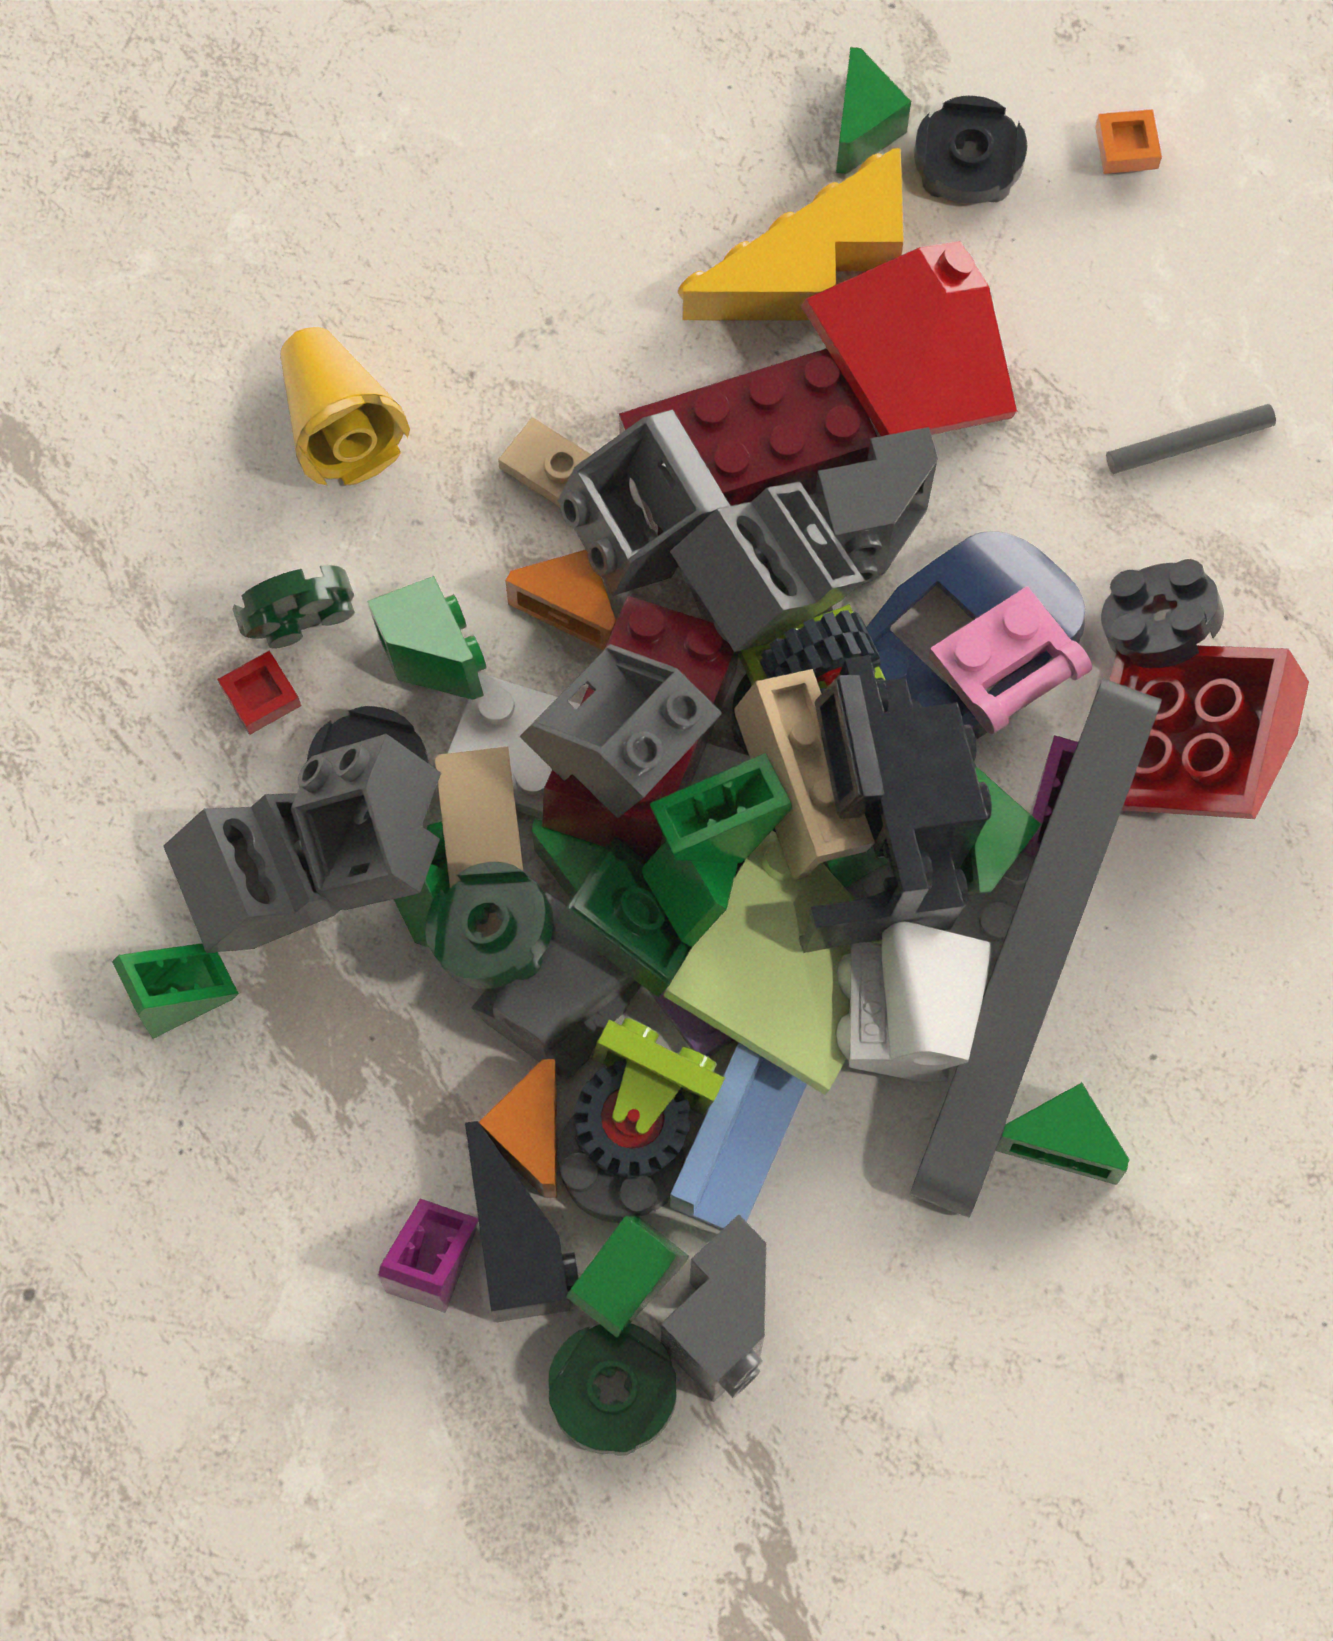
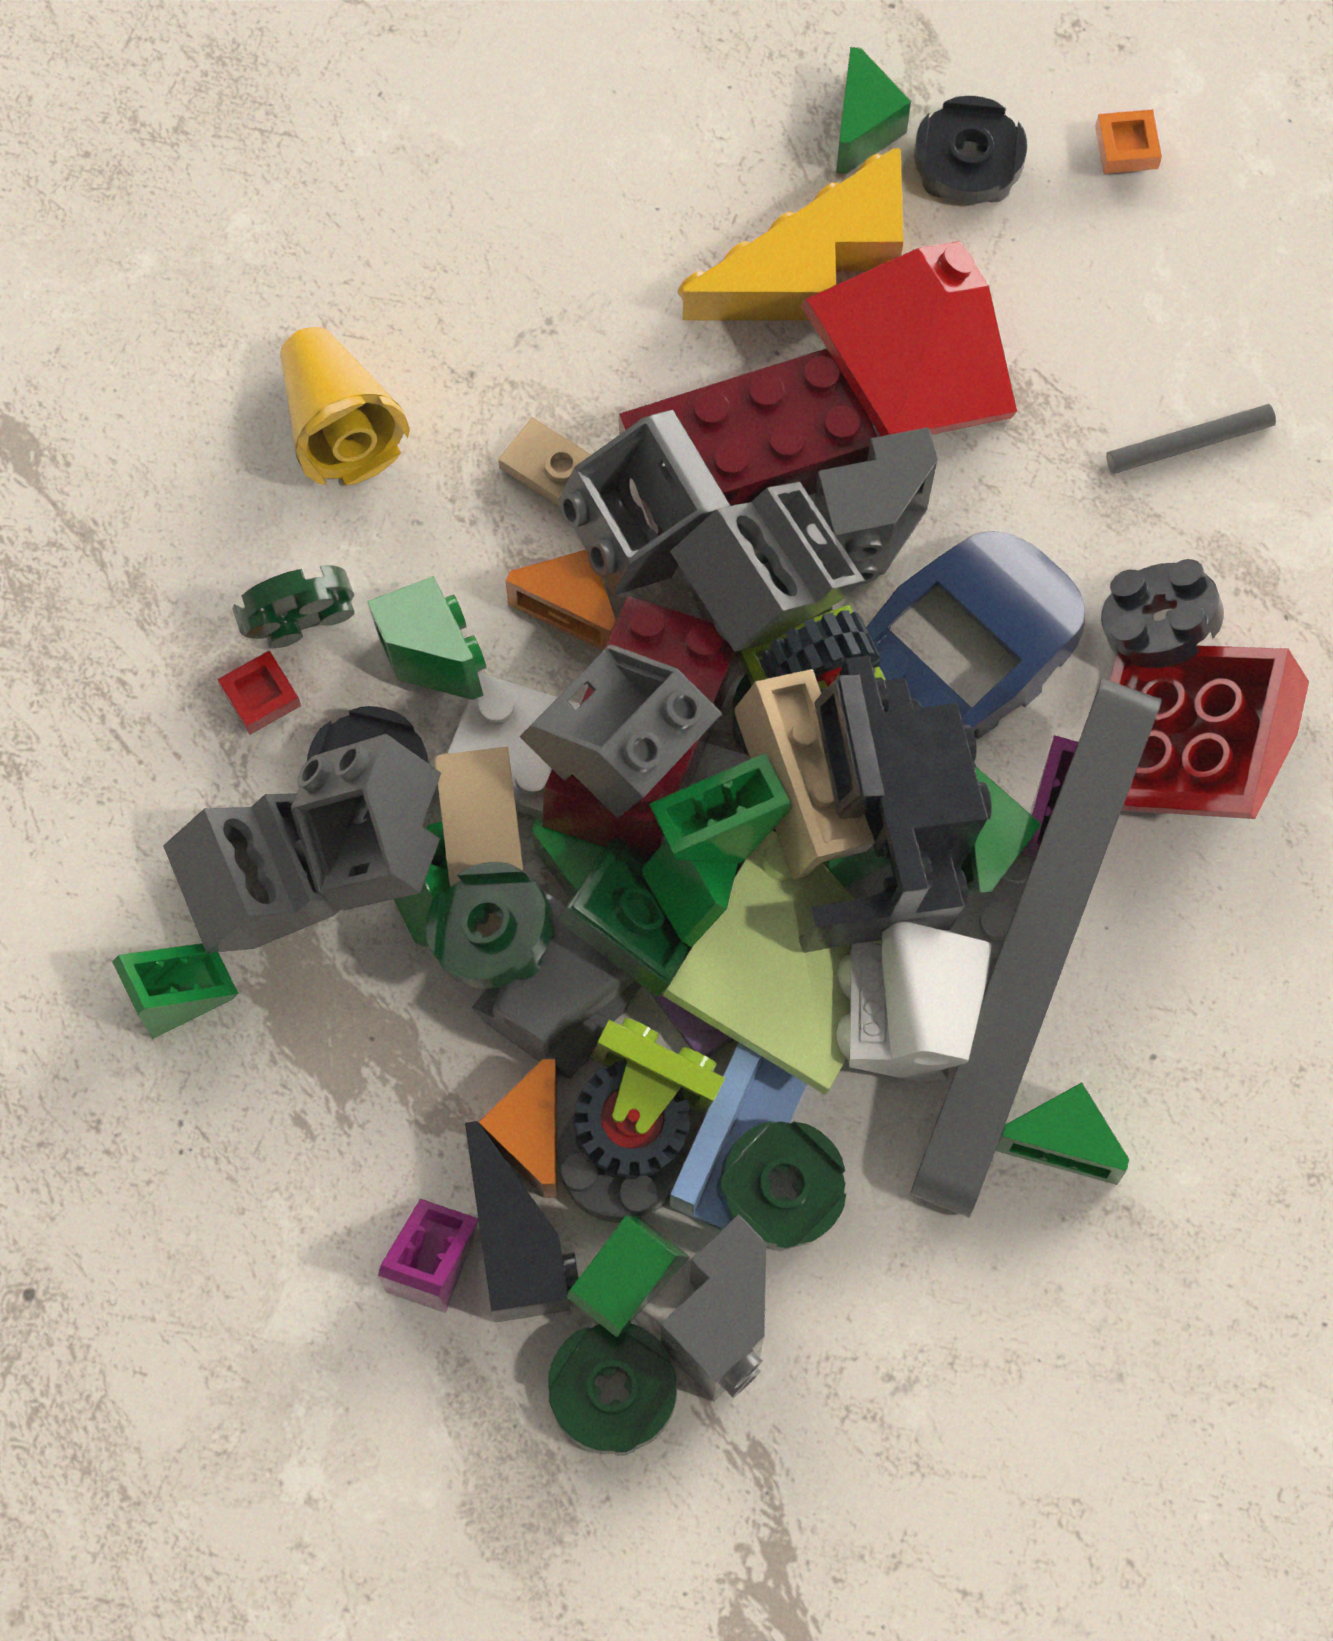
bright pink plate [929,586,1092,734] -> none
none -> dark green plate [716,1121,847,1251]

